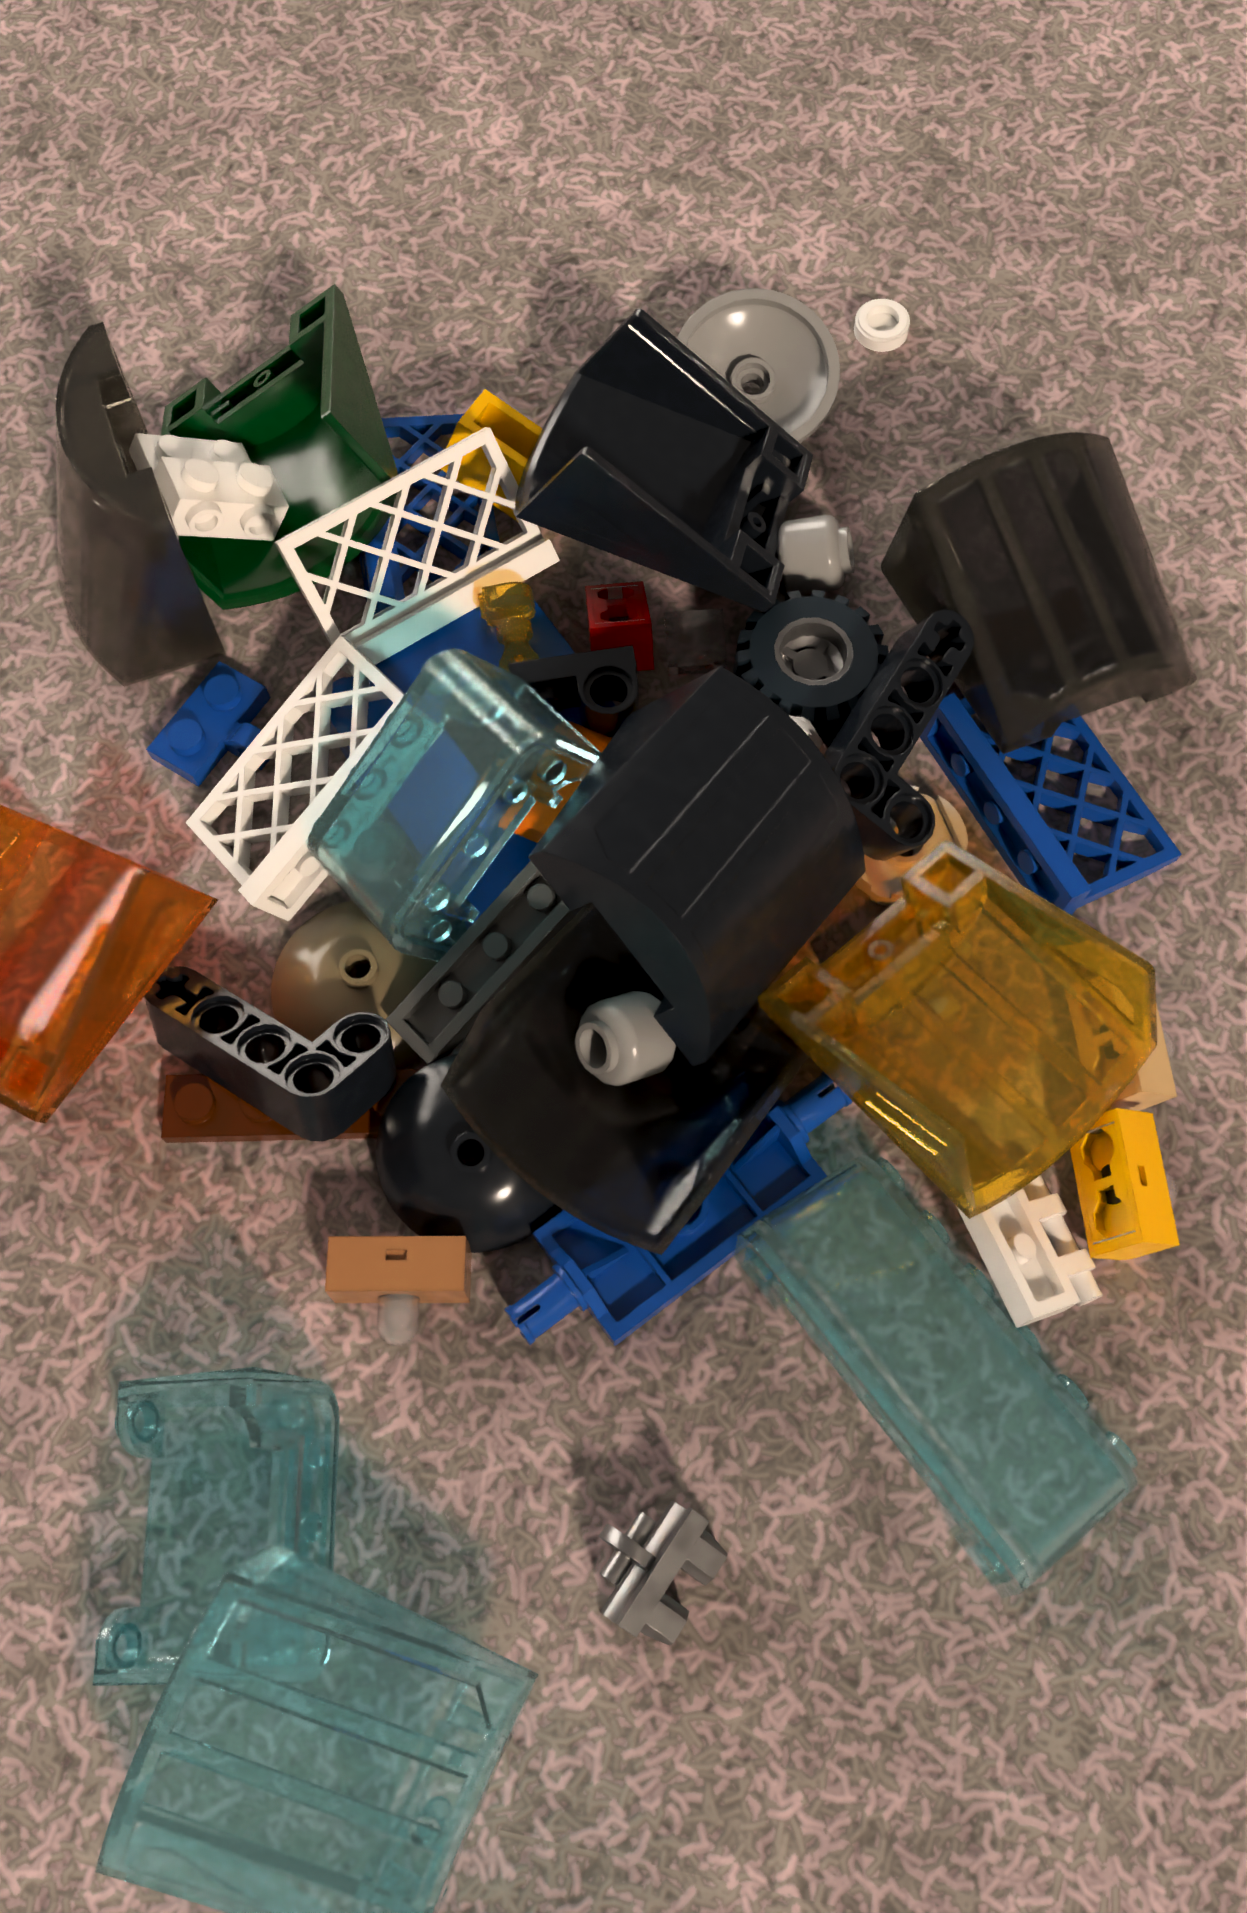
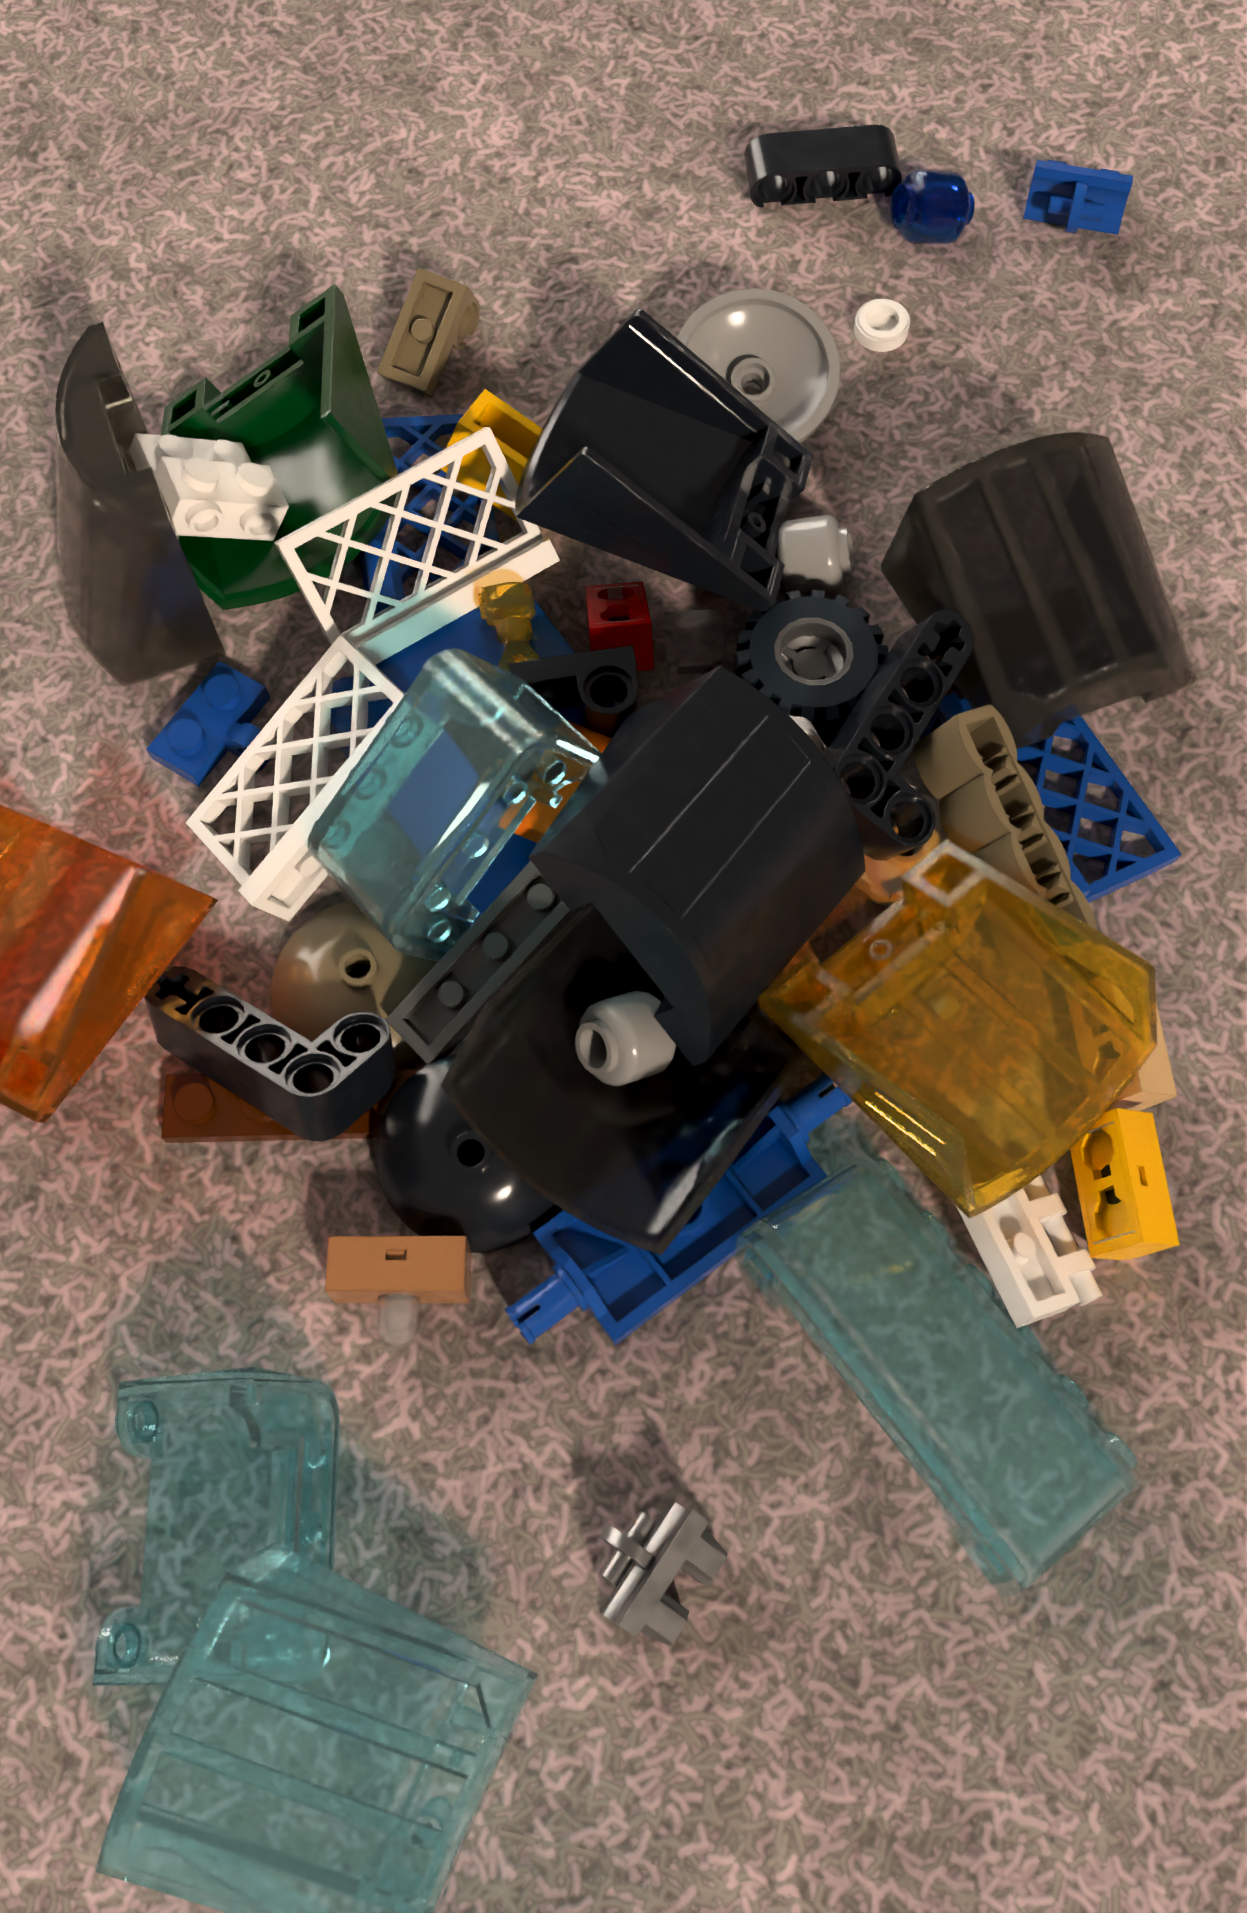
none -> dark tan plate [377,267,480,398]
none -> black beam [744,124,902,207]
none -> clear blue head [890,169,975,245]
none -> dark tan brick [913,704,1098,975]
none -> blue hips [1023,160,1133,235]

